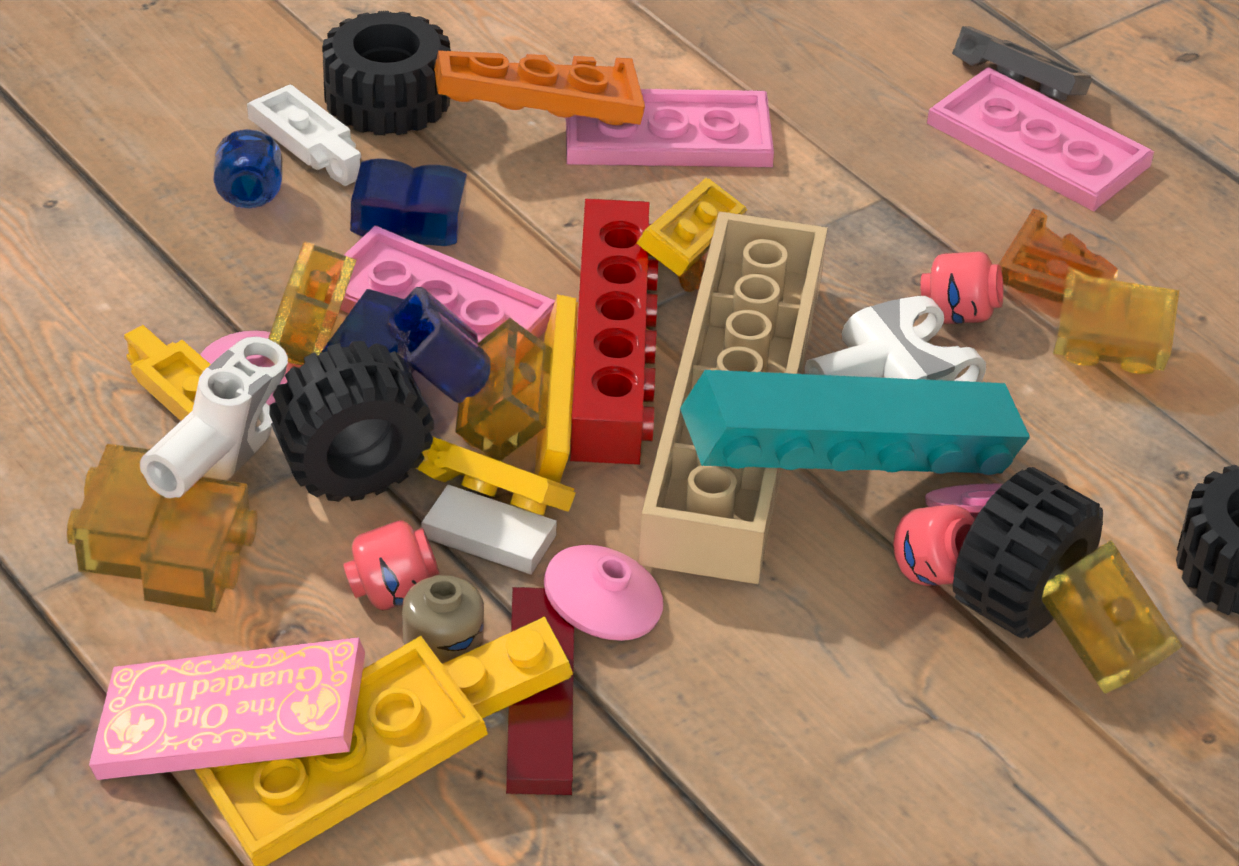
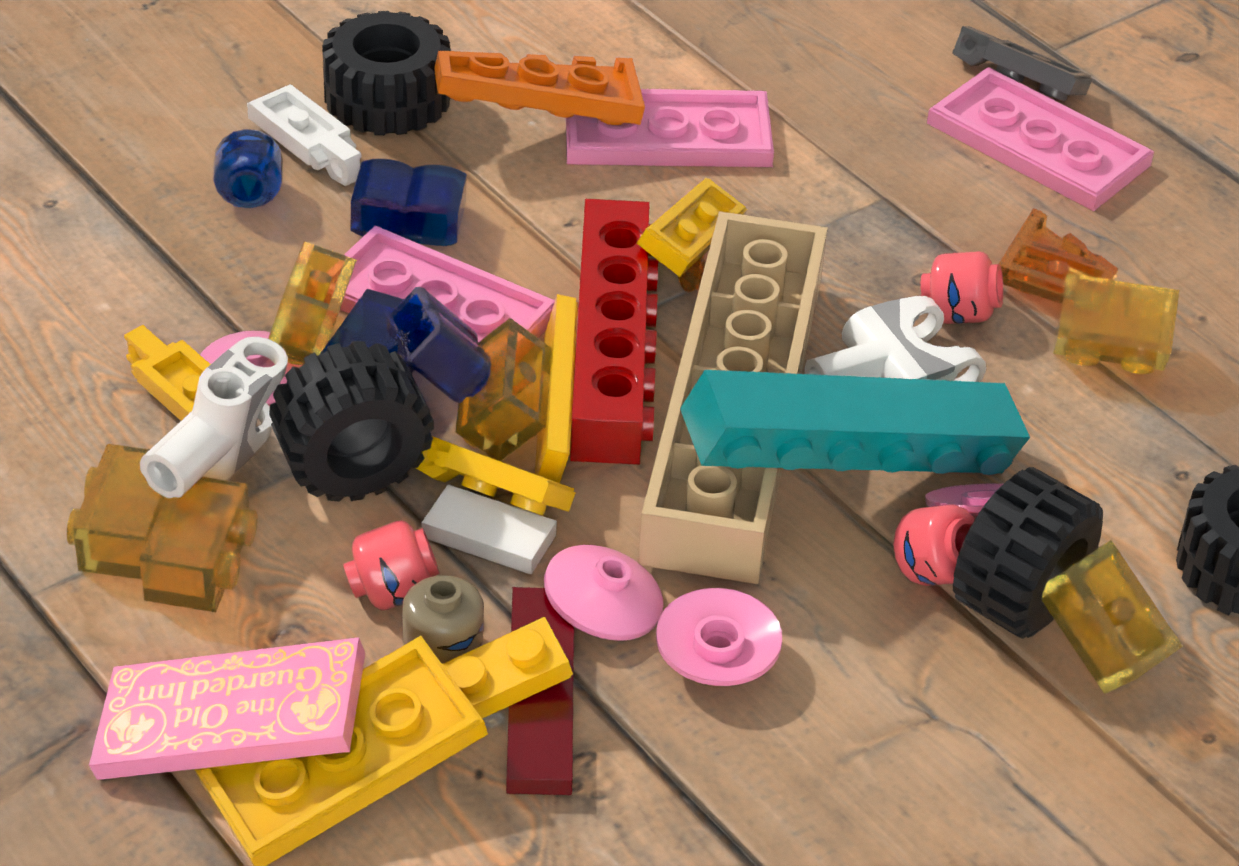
none -> bright pink dish [656,588,782,686]

